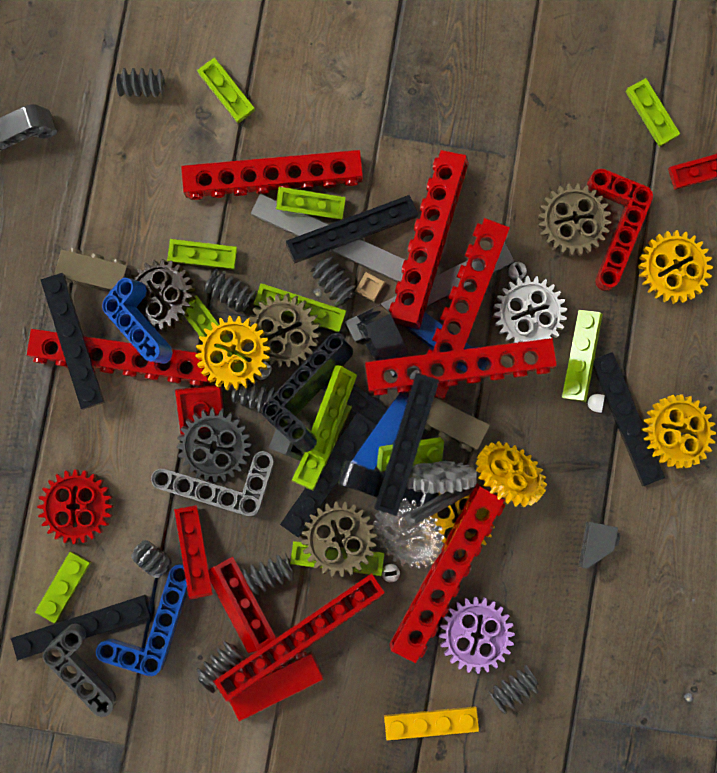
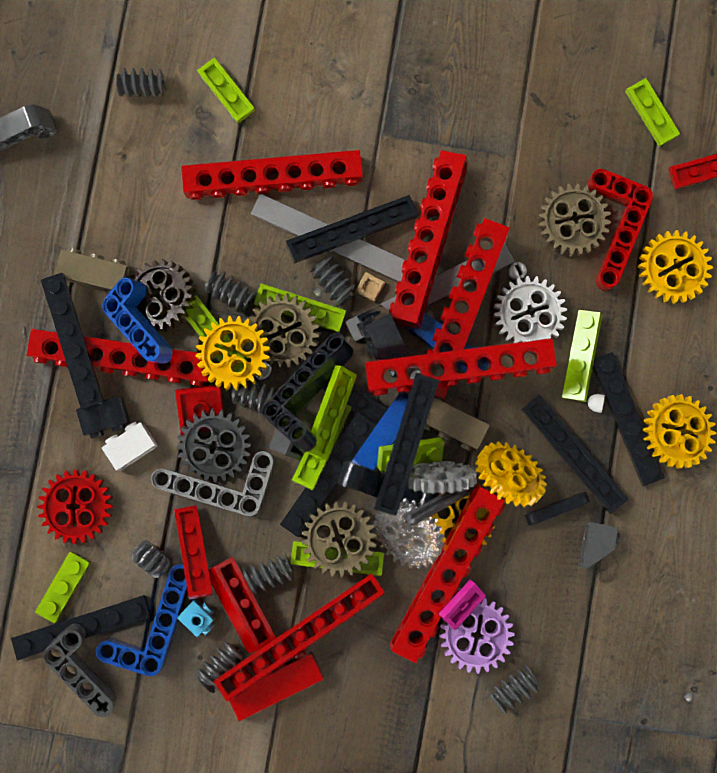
lime plate [167,239,237,270] -> none
lime plate [275,187,346,219] -> none
white hinge [382,564,400,582] -> none
yellow plate [384,706,479,740] -> none
none -> black brick [76,396,130,439]
none -> white brick [102,422,159,471]
none -> medium azure brick [177,599,216,637]
none -> dark pink tile [439,580,486,630]
none -> black plate [521,395,629,514]
none -> black beam [524,491,590,526]

